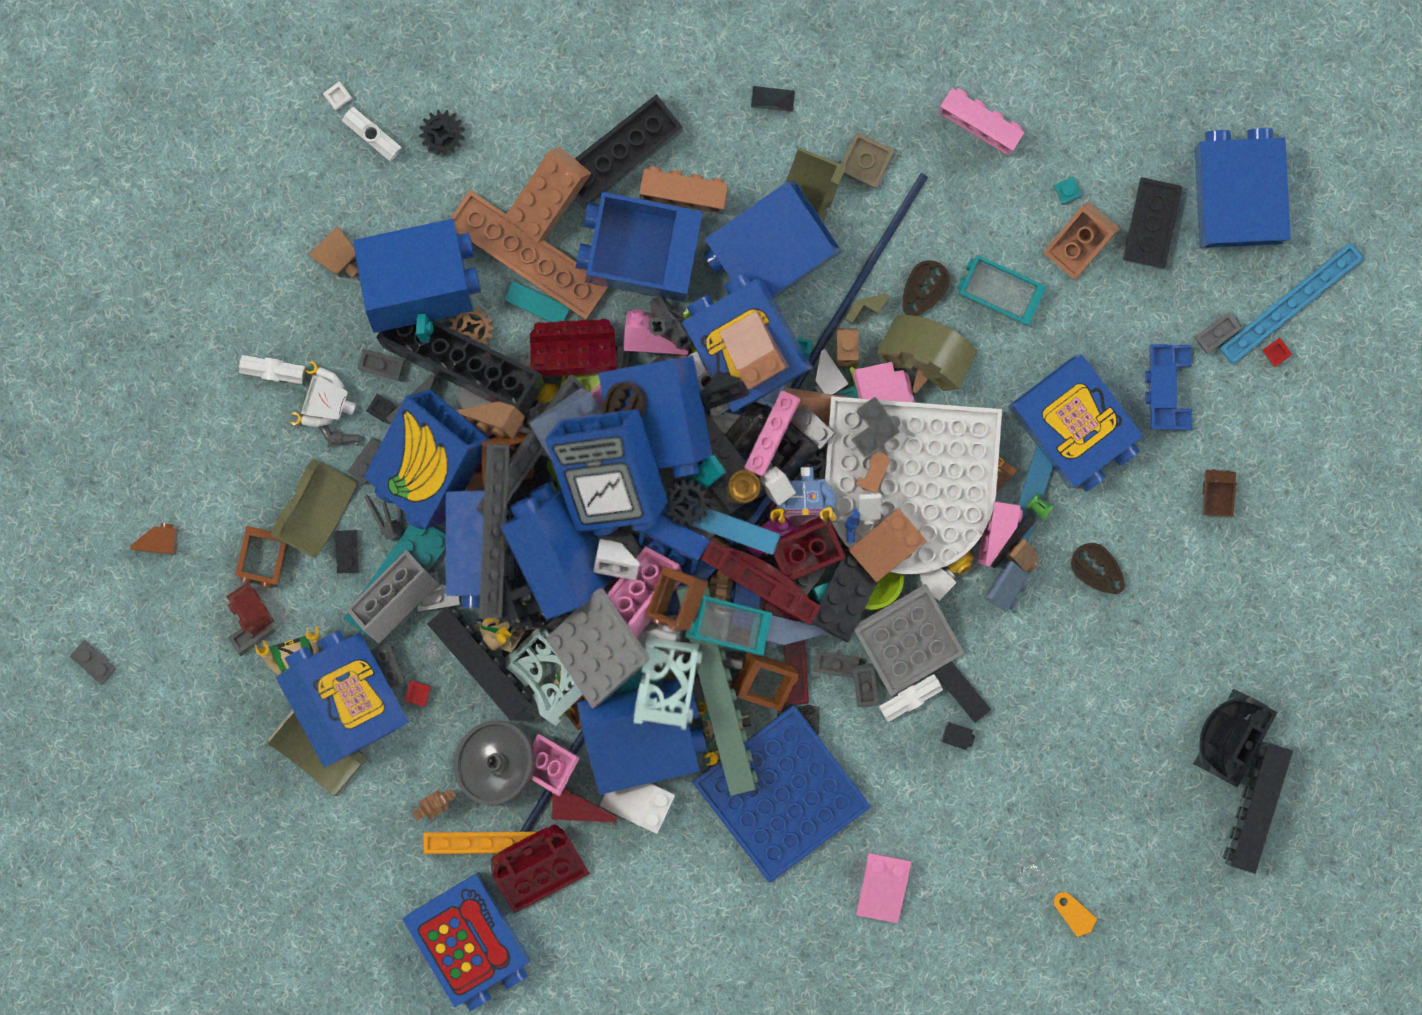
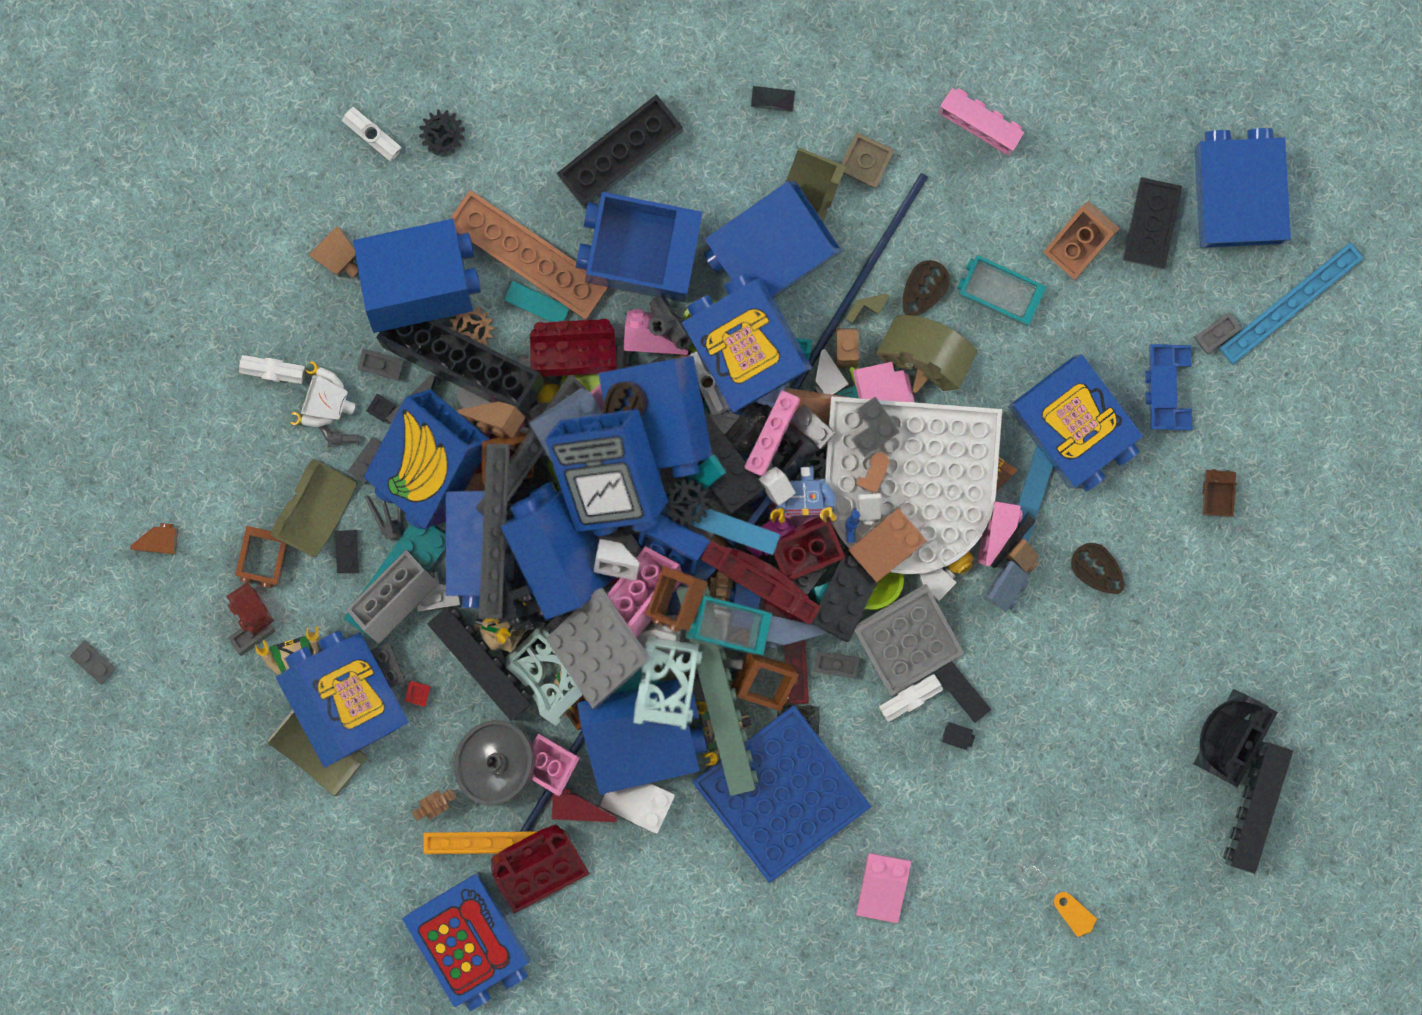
white tile [323,81,352,111] -> none
teal plate [416,314,433,342] -> none
nougat brick [505,147,592,243] -> none
nougat brick [639,167,728,214] -> none
black slope [700,371,748,410] -> none
slope [720,311,789,390] -> none
pearl gold piece [727,470,760,503] -> none
dark grey plate [852,663,879,707] -> none
bright green bush [1025,493,1054,521] -> none
teal plate [1054,176,1082,205] -> none
red plate [1261,338,1292,367] -> none

